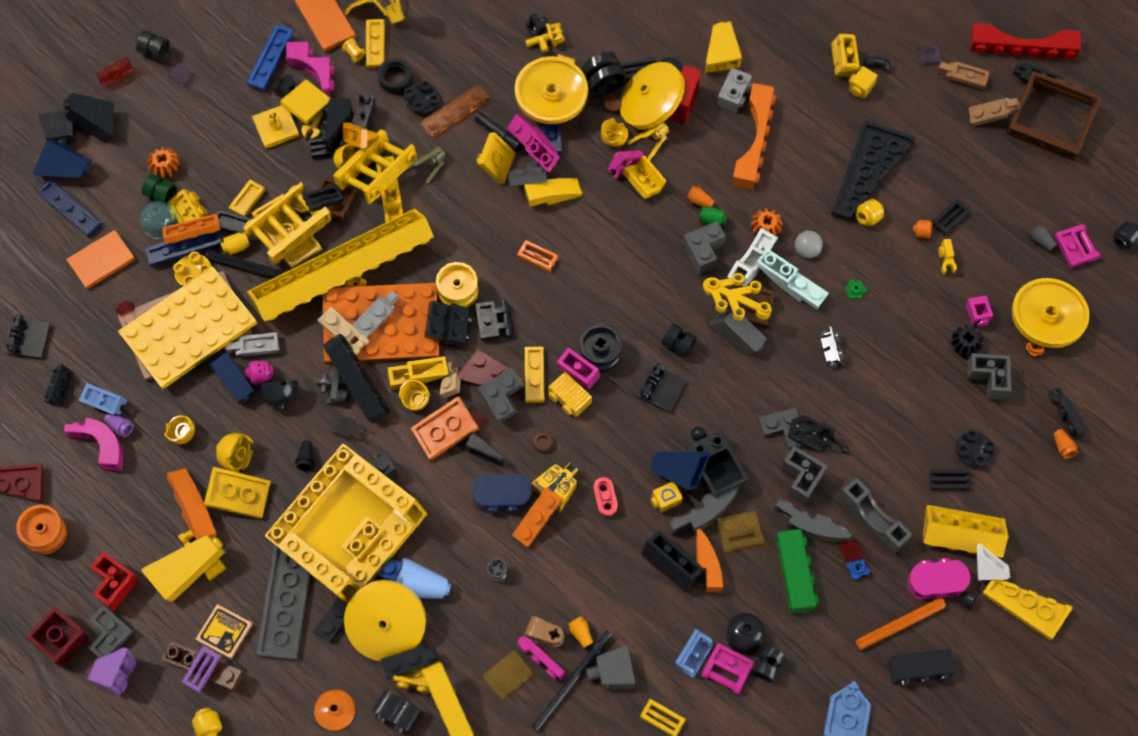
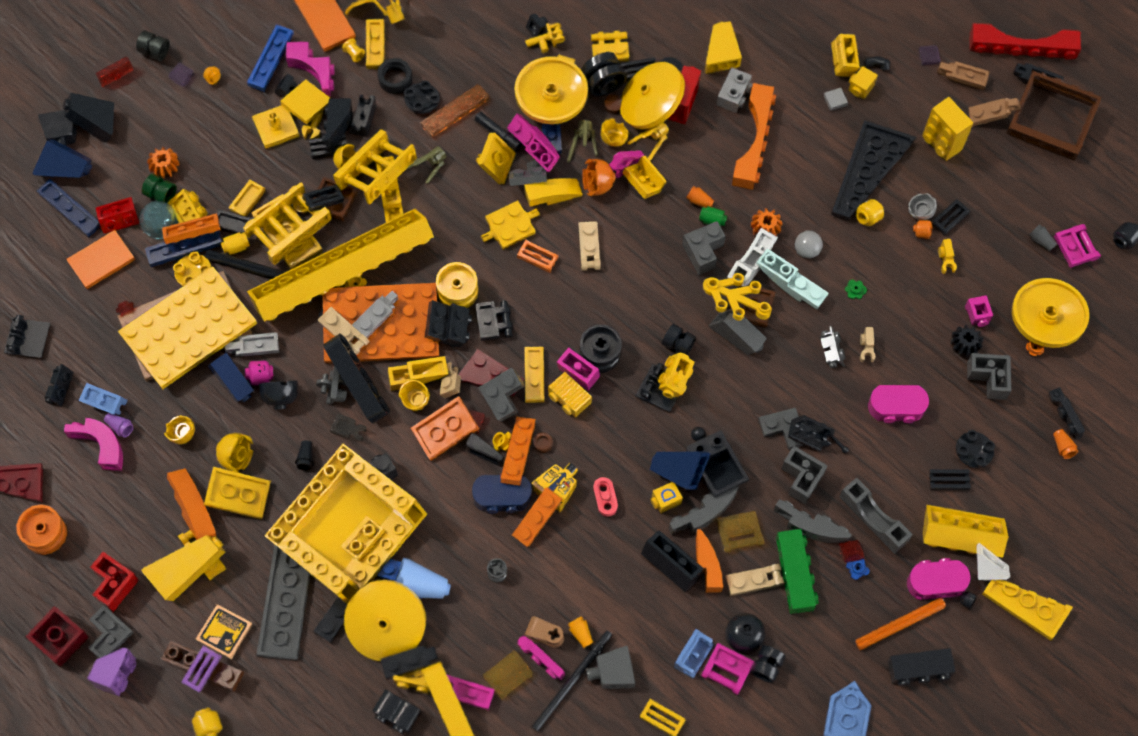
orange dish [314,690,355,731] -> none
light orange tile [343,123,379,148] -> none
none -> red bracket [96,197,139,234]
none -> light orange plate [203,66,220,84]
none -> dark pink plate [446,674,495,710]
none -> yellow plate [481,200,540,249]
none -> yellow plate [493,432,512,451]
none -> orange plate [501,417,536,486]
none -> olive plant [567,120,598,163]
none -> tan plate [579,222,600,271]
none -> orange cylinder [582,159,616,196]
none -> yellow plate [591,31,629,62]
none -> yellow brick [658,353,695,399]
none -> tan plate [725,564,785,596]
none -> light grey tile [824,88,848,111]
none -> tan plate [860,327,875,362]
none -> dark pink brick [868,385,929,423]
none -> light grey hair [909,193,937,220]
none -> yellow brick [922,97,973,161]

